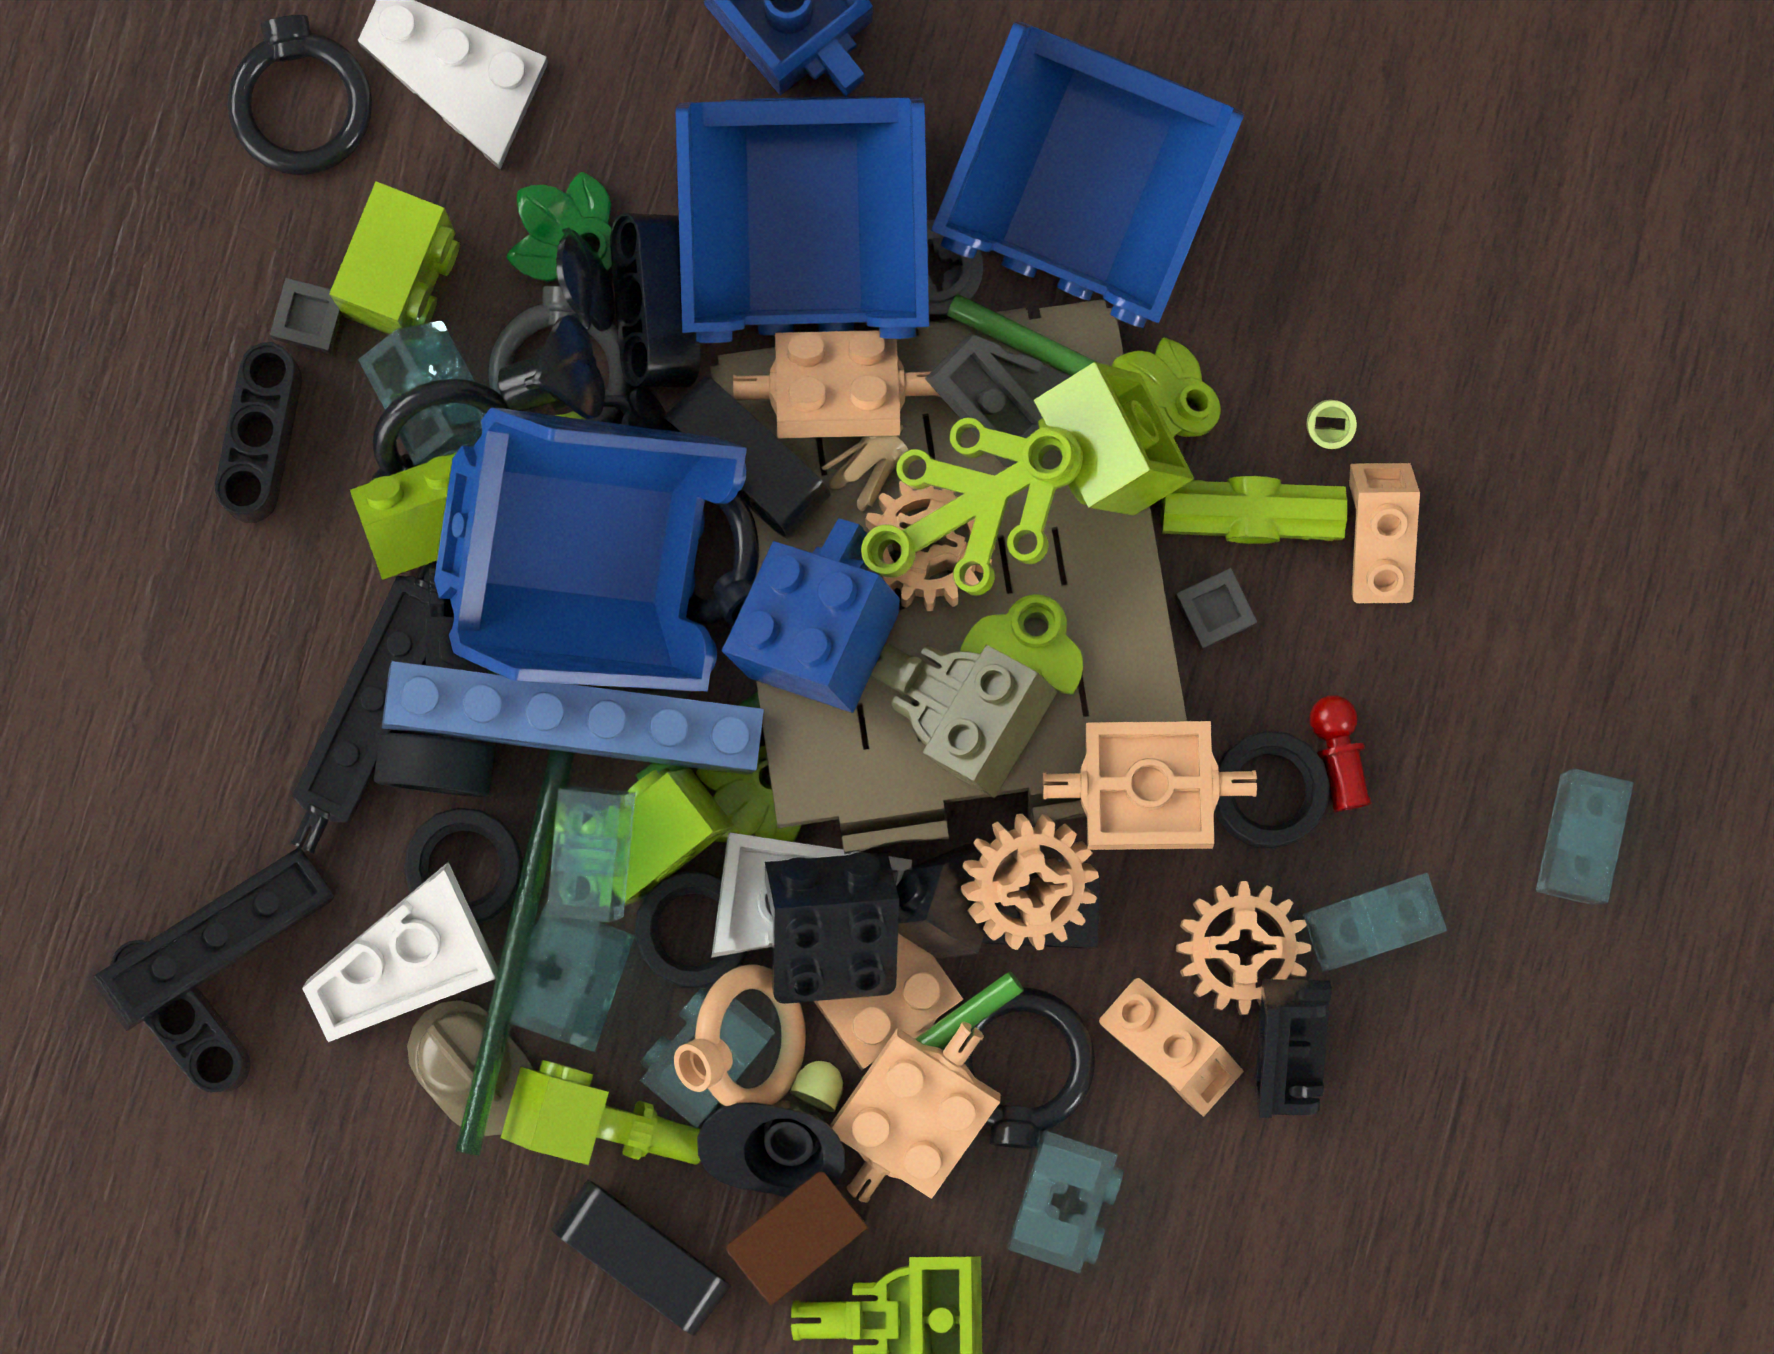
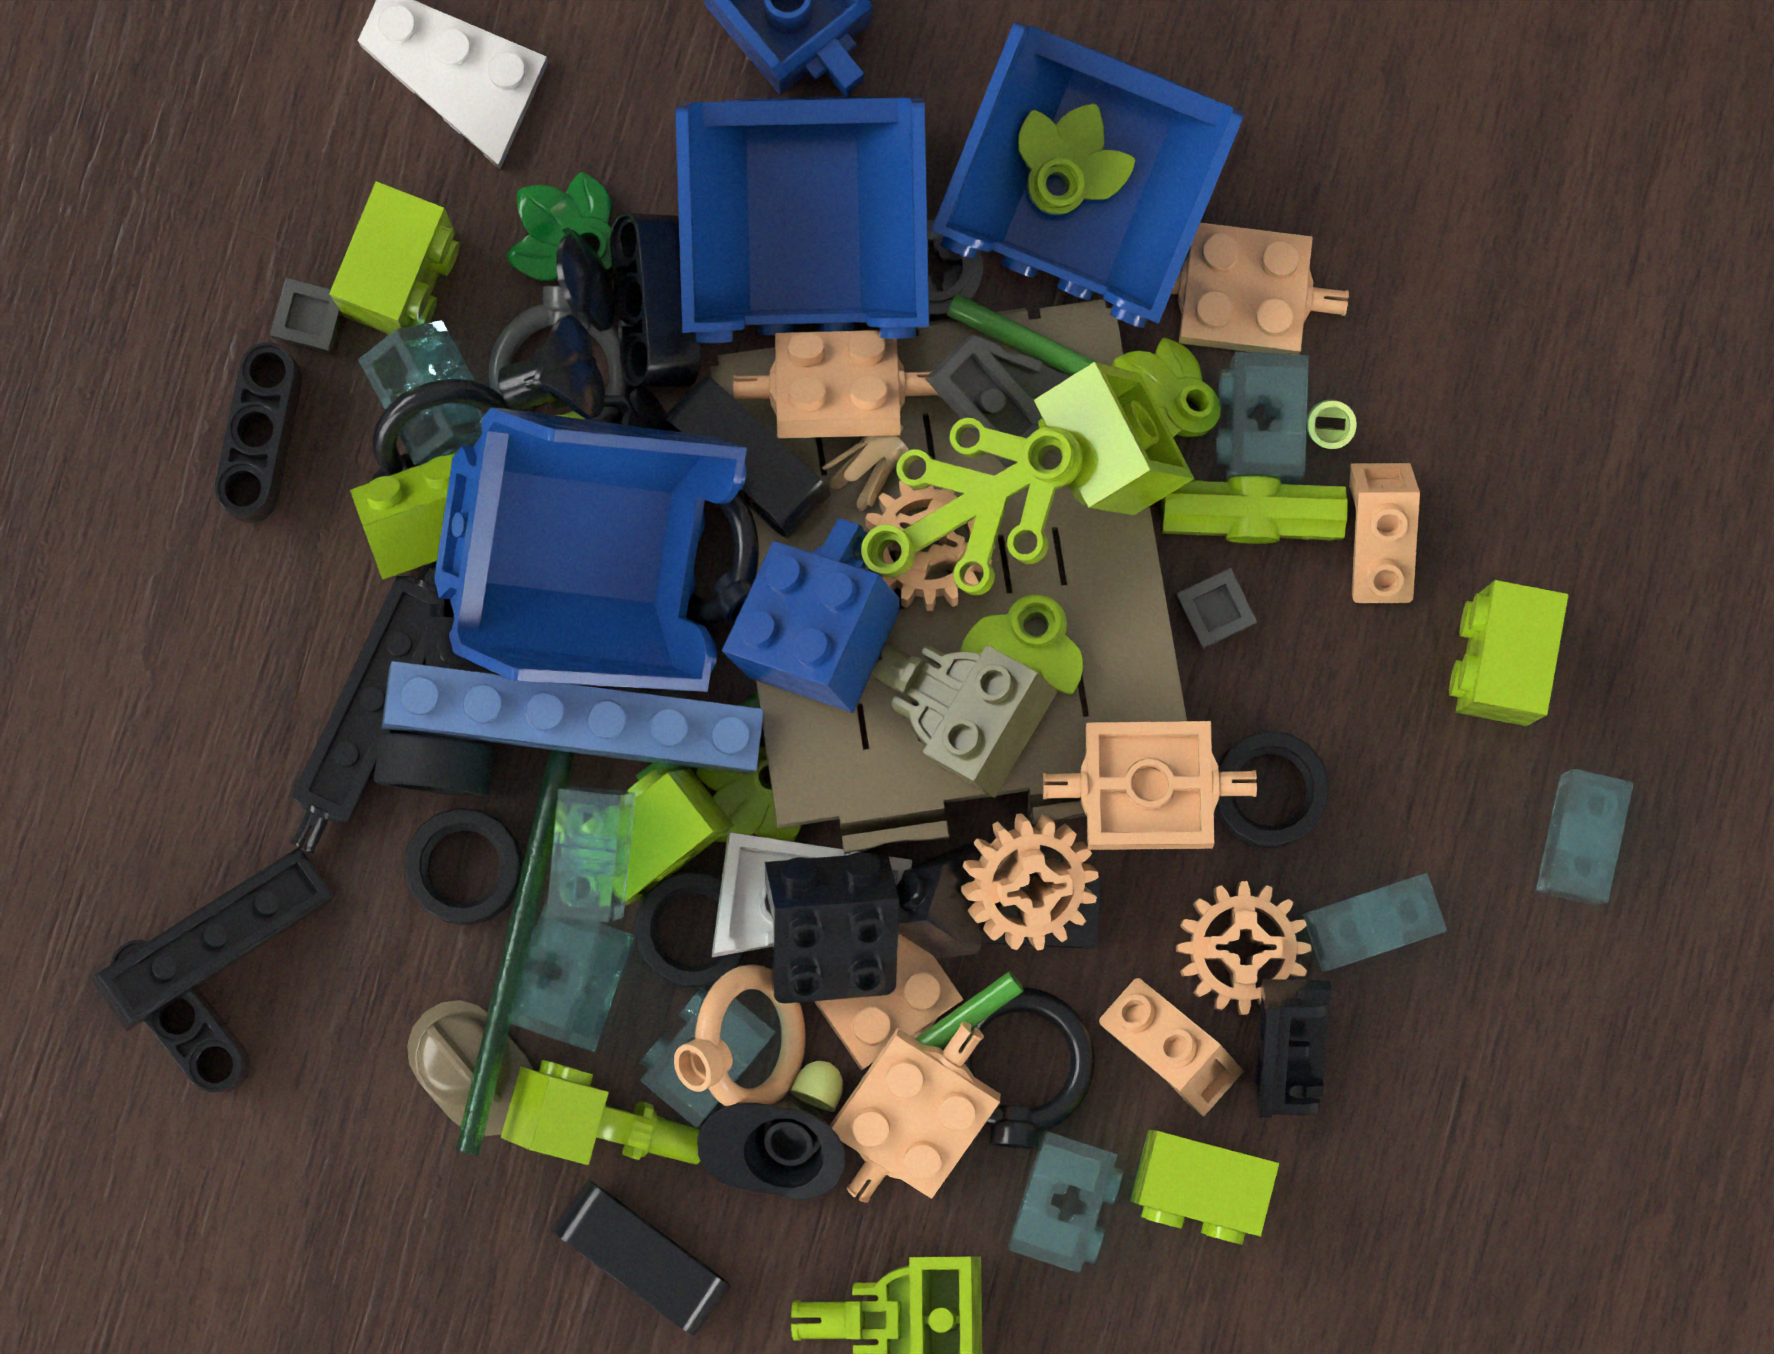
black piece [227,15,372,175] -> none
white wing [302,862,499,1042] -> none
reddish brown panel [726,1171,868,1306] -> none
red pin [1309,695,1372,812] -> none
none -> lime plate [1018,103,1135,215]
none -> lime brick [1130,1130,1279,1245]
none -> light nougat plate [1171,223,1349,358]
none -> clear light blue brick [1216,352,1309,484]
none -> lime brick [1449,580,1569,726]

